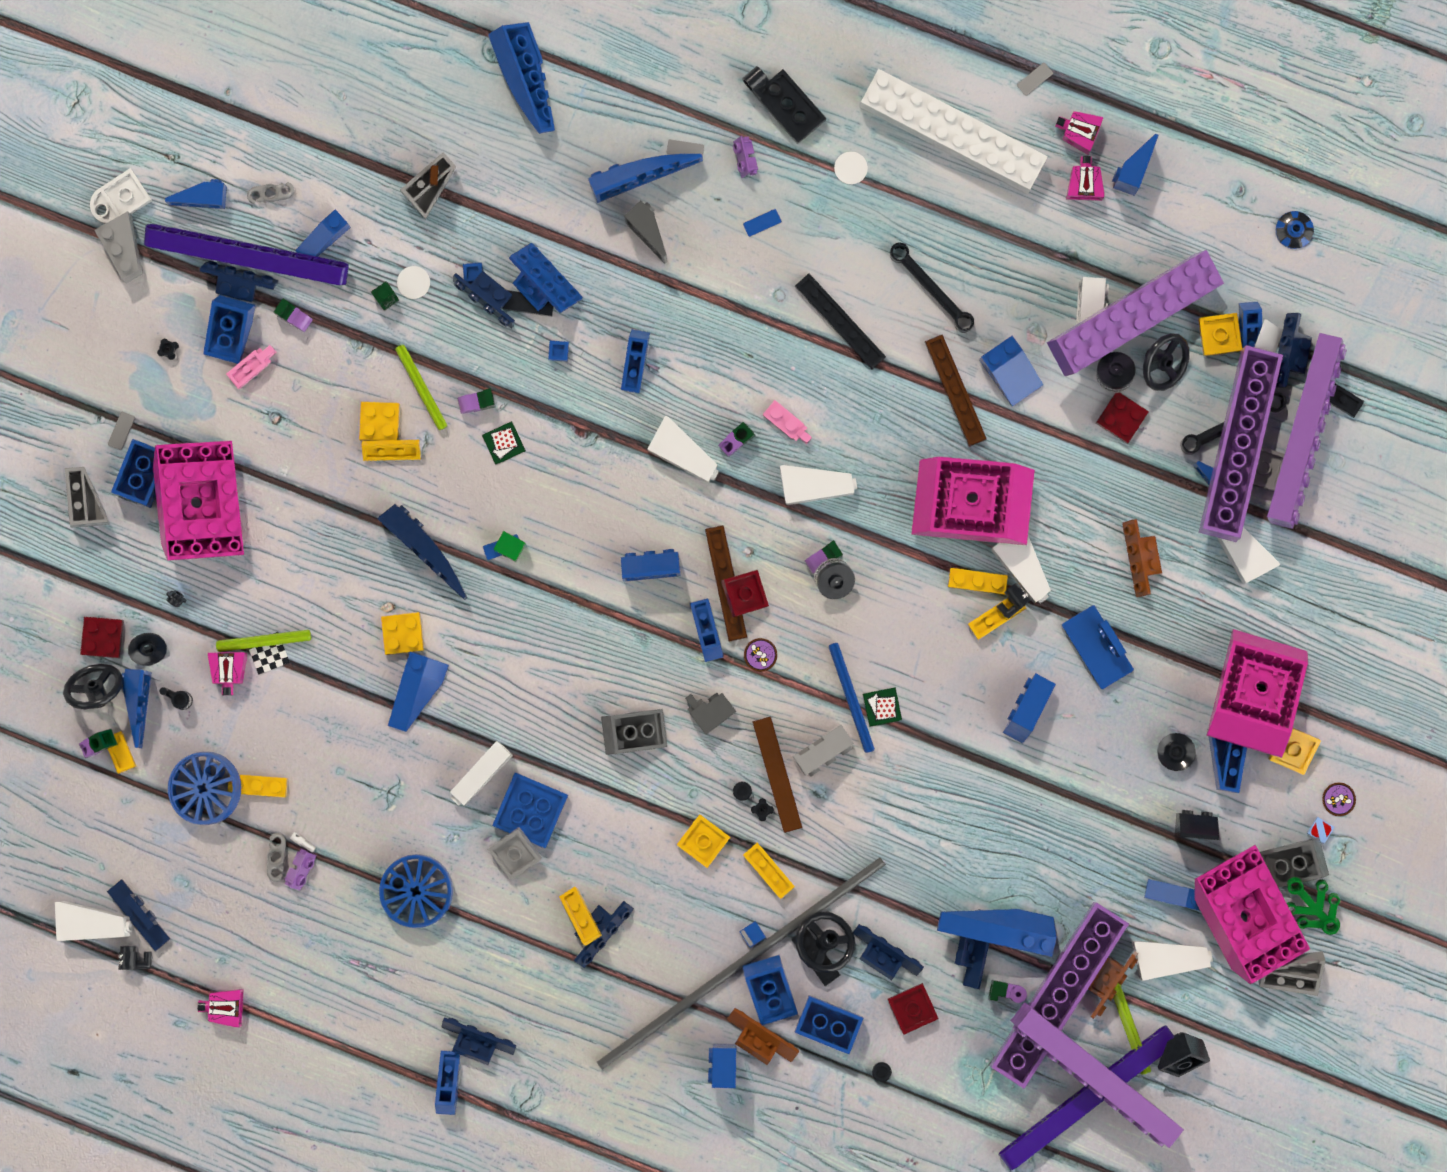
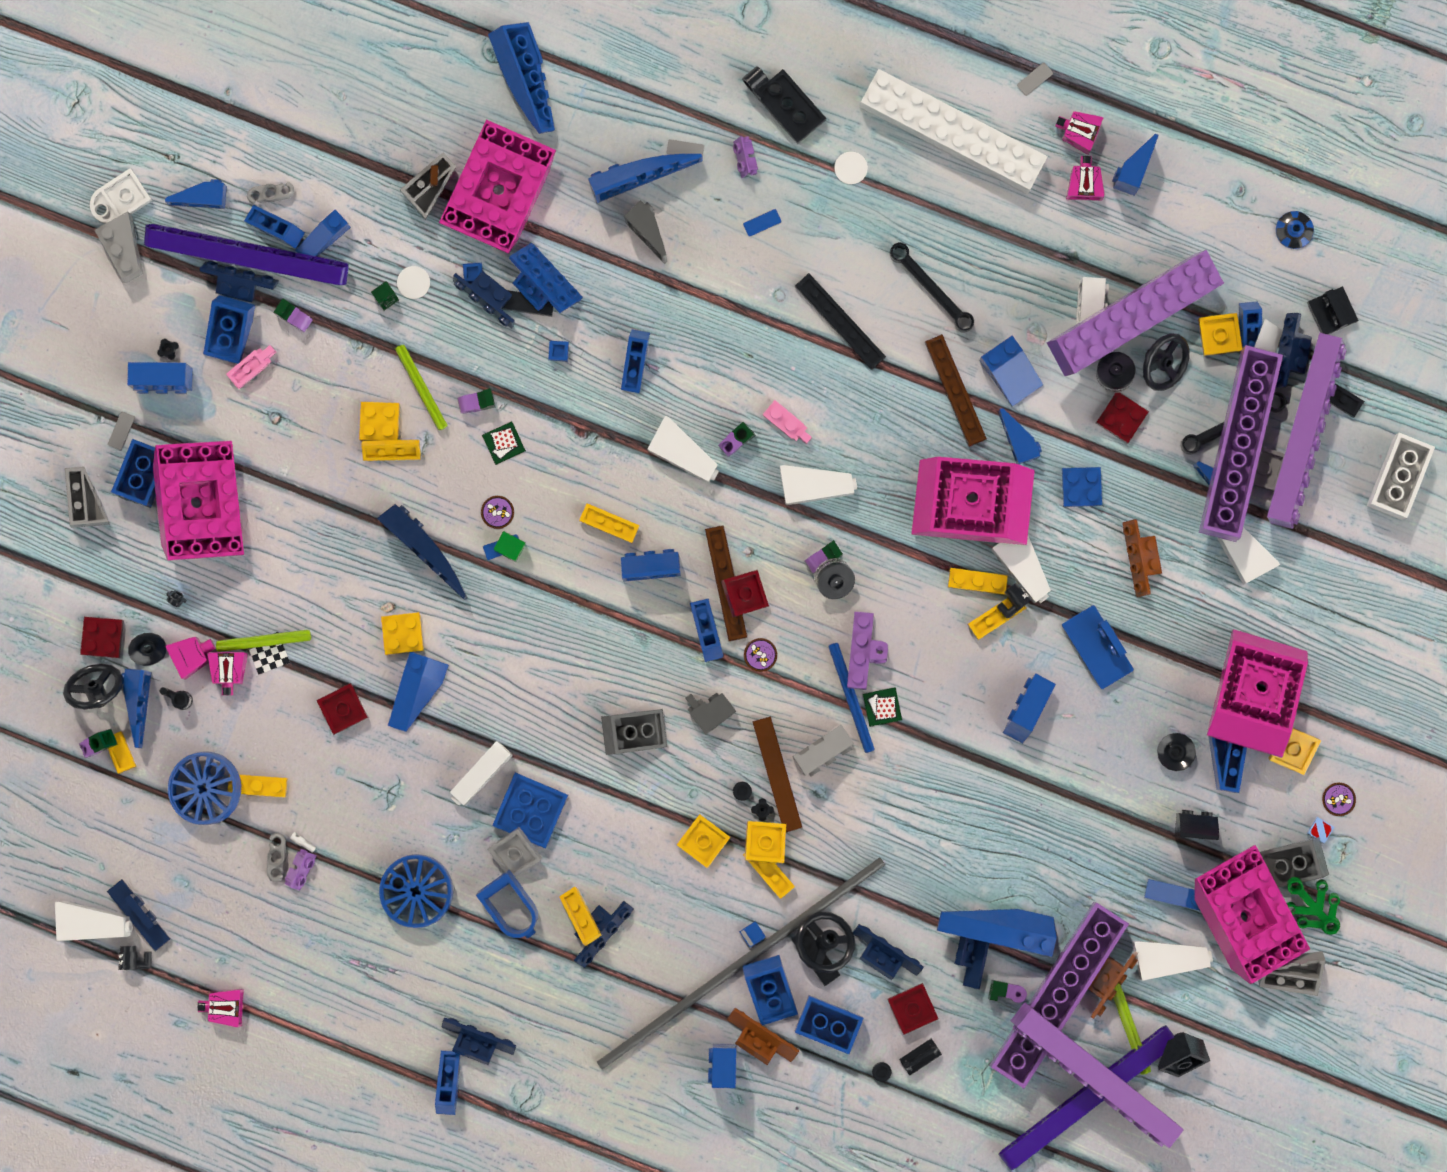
none -> blue brick [127,362,193,394]
none -> dark pink torso [165,637,216,680]
none -> blue slope [244,205,305,249]
none -> dark red plate [316,683,369,735]
none -> dark pink slope [439,119,556,254]
none -> blue window [476,869,538,939]
none -> sticker [481,496,514,529]
none -> yellow plate [579,503,640,543]
none -> yellow plate [745,821,786,864]
none -> medium lavender plate [847,612,888,690]
none -> black hinge [899,1038,942,1076]
none -> blue slope [998,408,1042,465]
none -> blue plate [1062,467,1102,507]
none -> black bracket [1307,286,1359,335]
none -> white brick [1367,433,1435,520]

